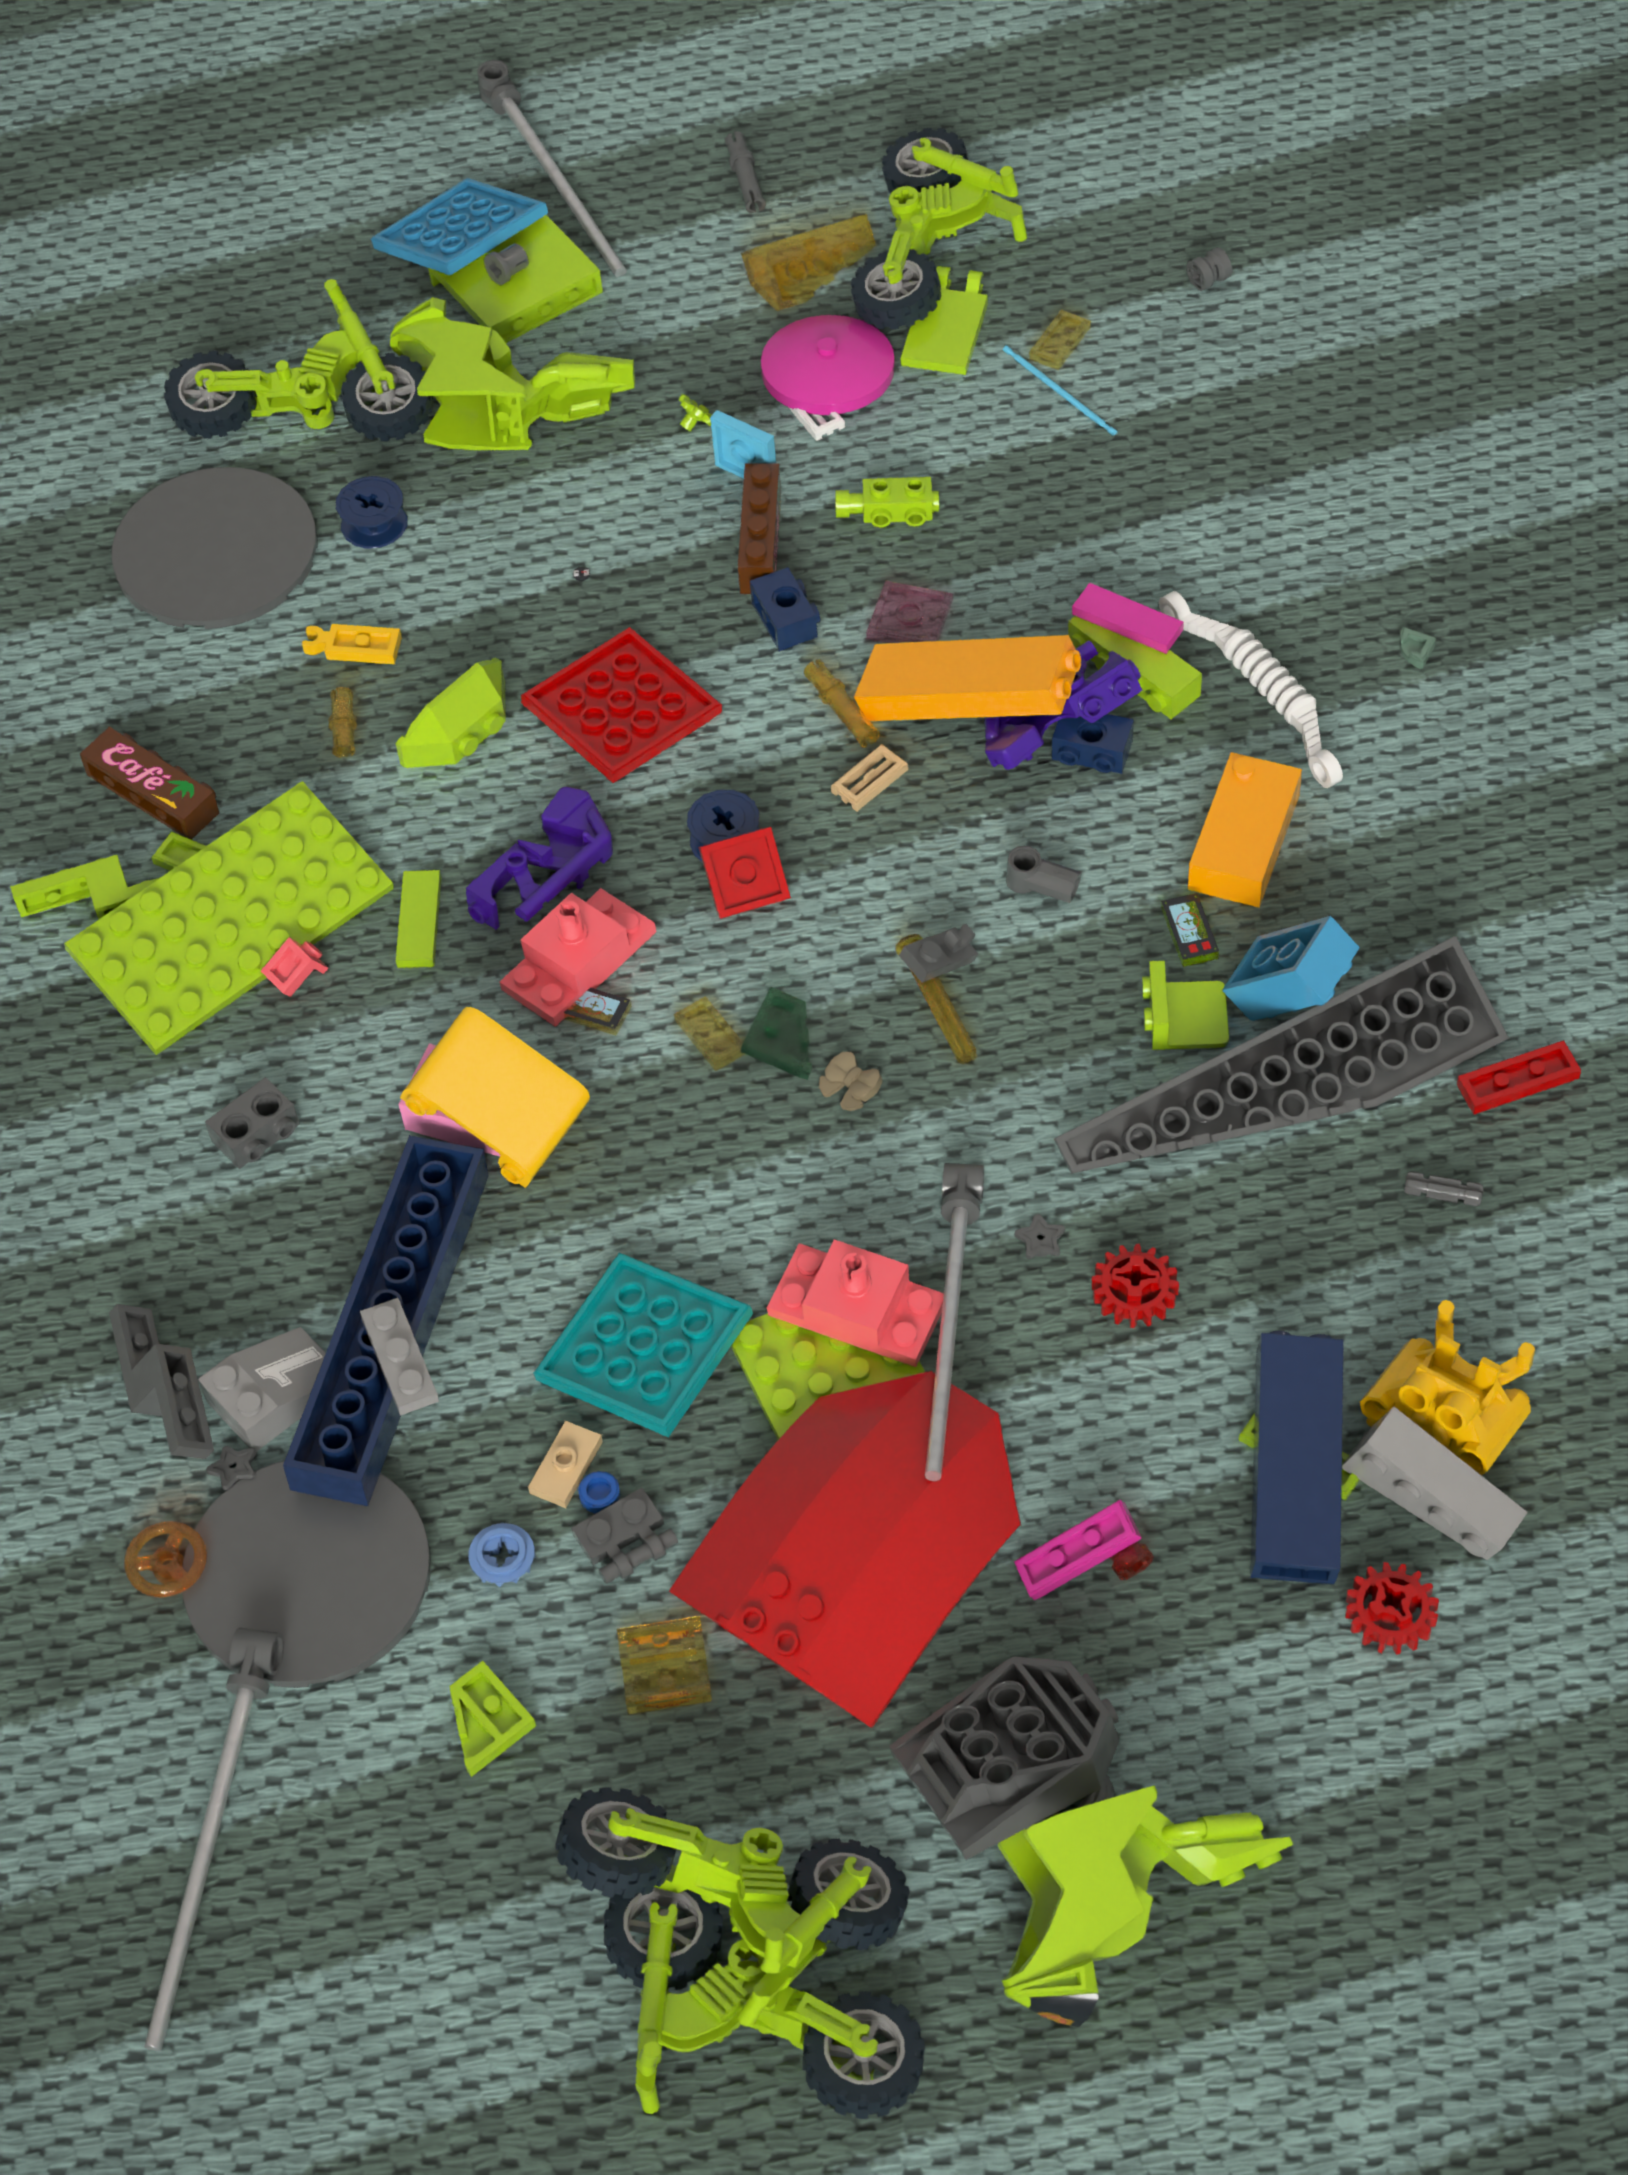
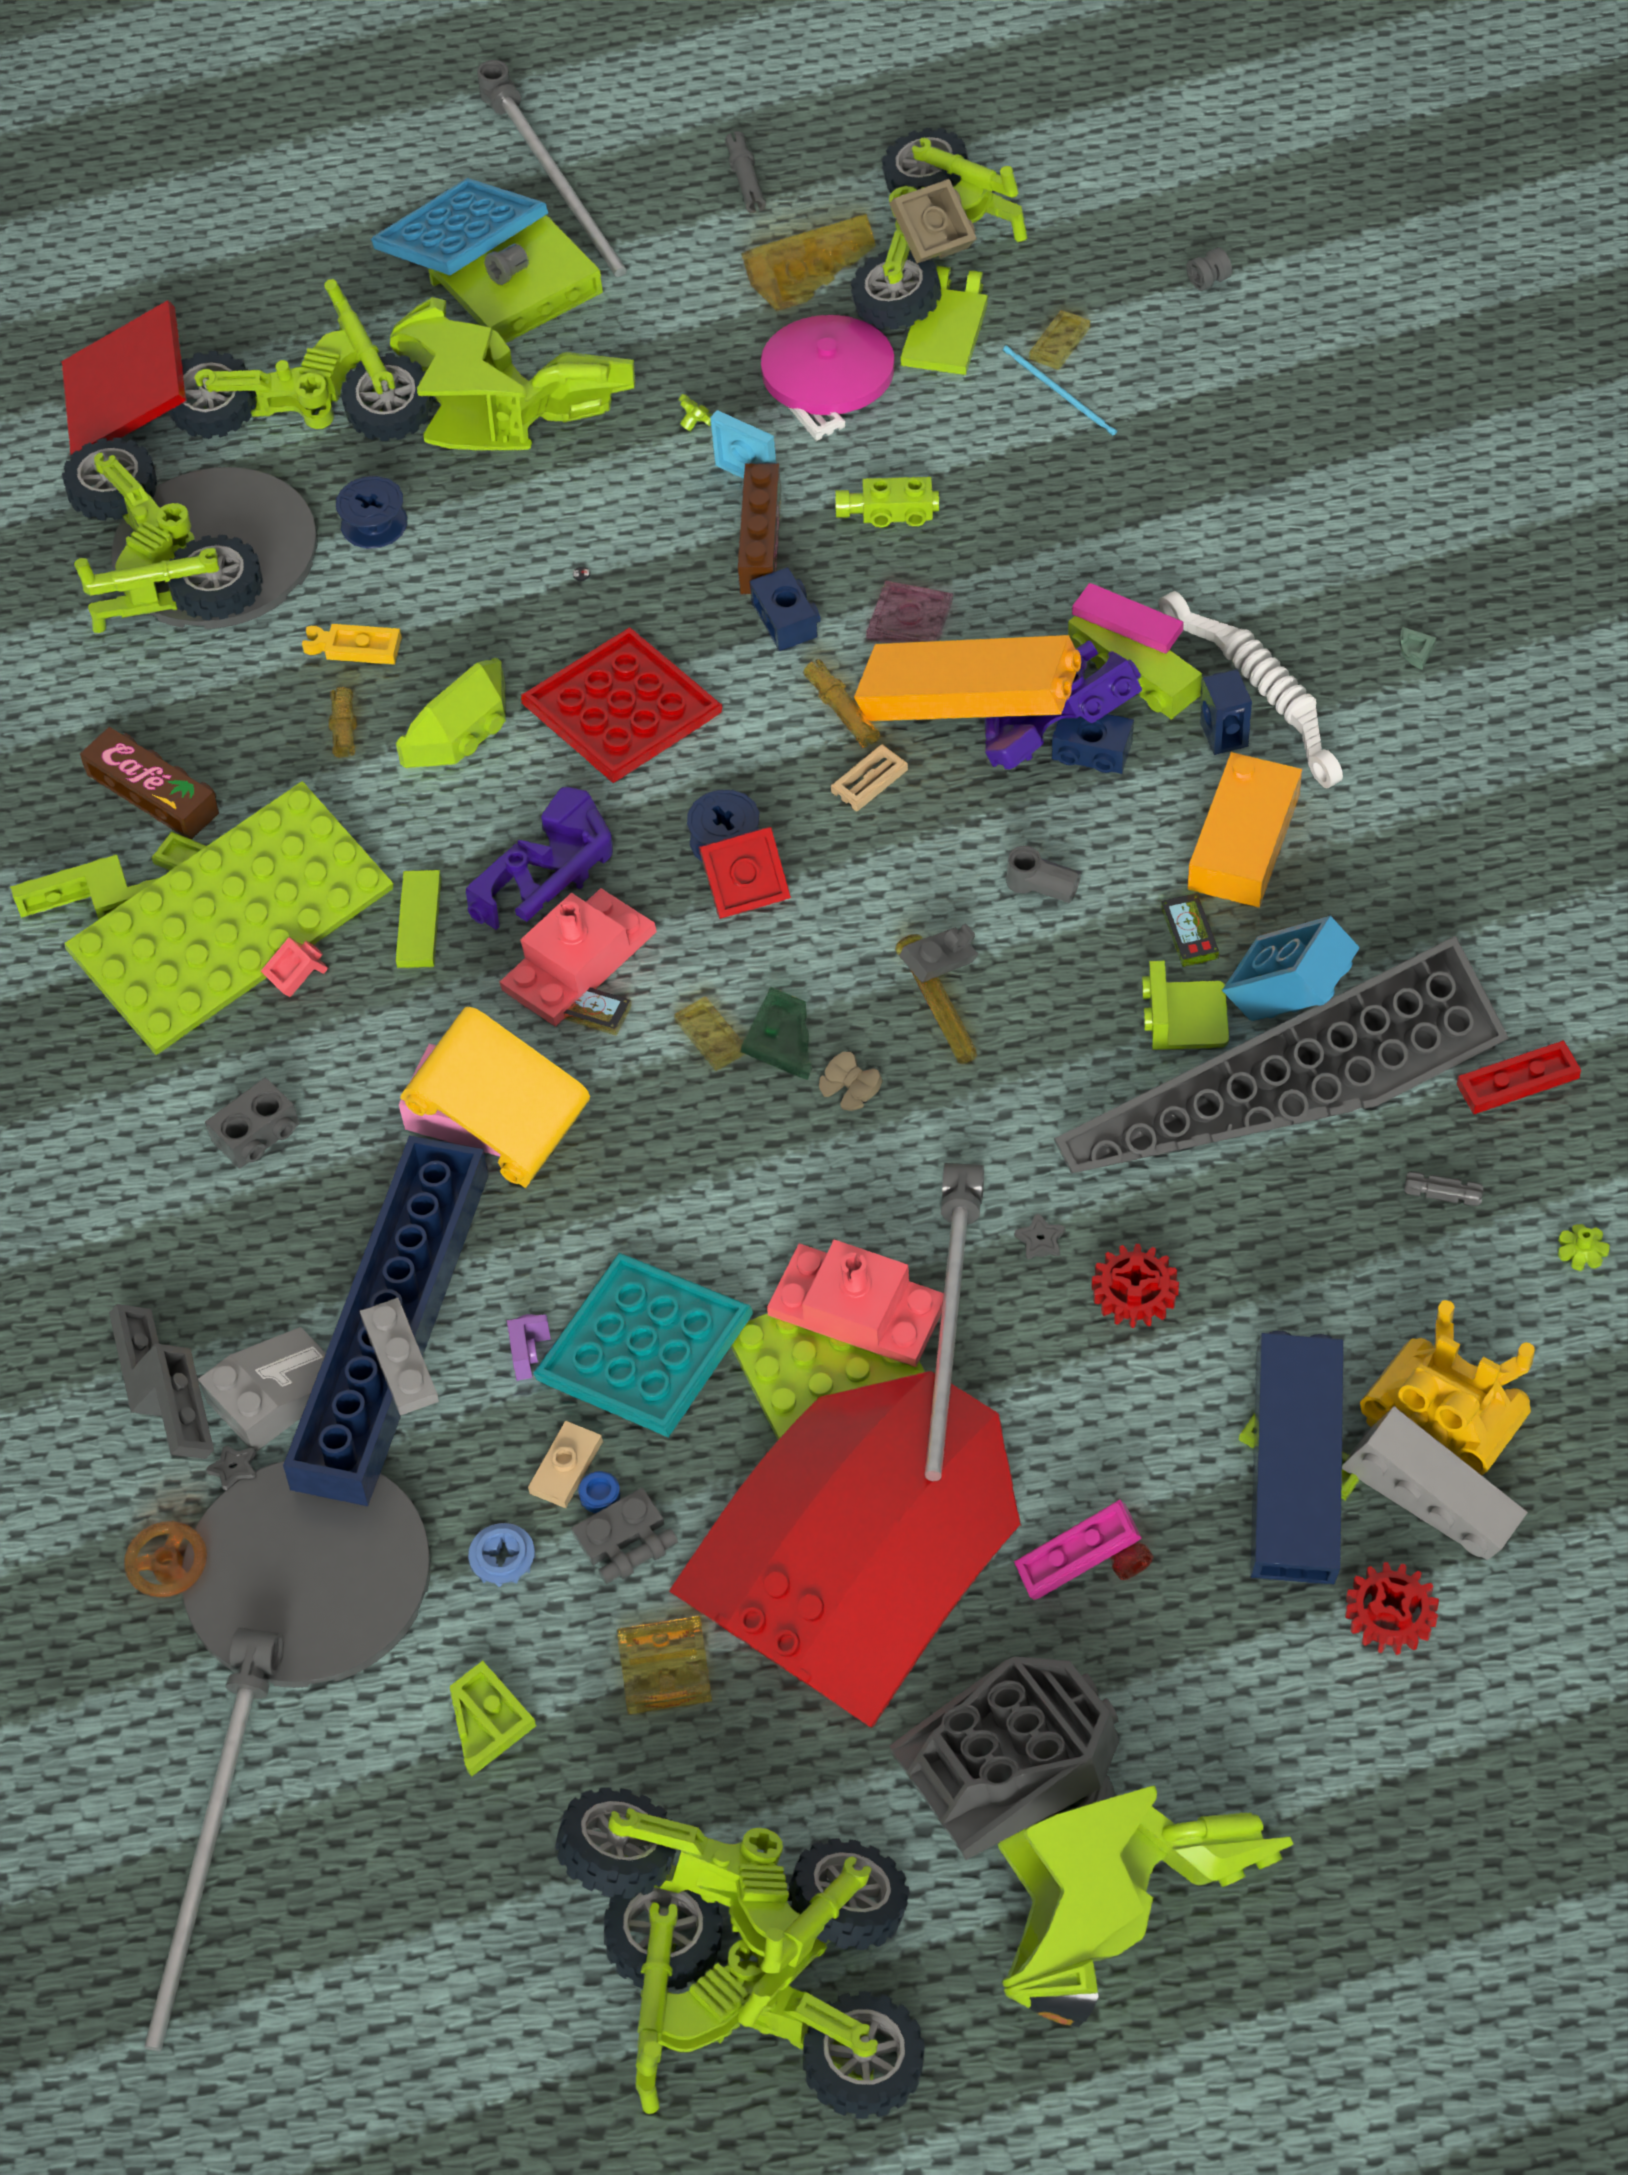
none -> red tile [62,300,186,455]
none -> piece [62,438,263,633]
none -> medium lavender bracket [507,1314,551,1381]
none -> dark tan plate [889,179,977,263]
none -> dark blue brick [1200,669,1252,755]
none -> lime plant [1558,1224,1610,1271]

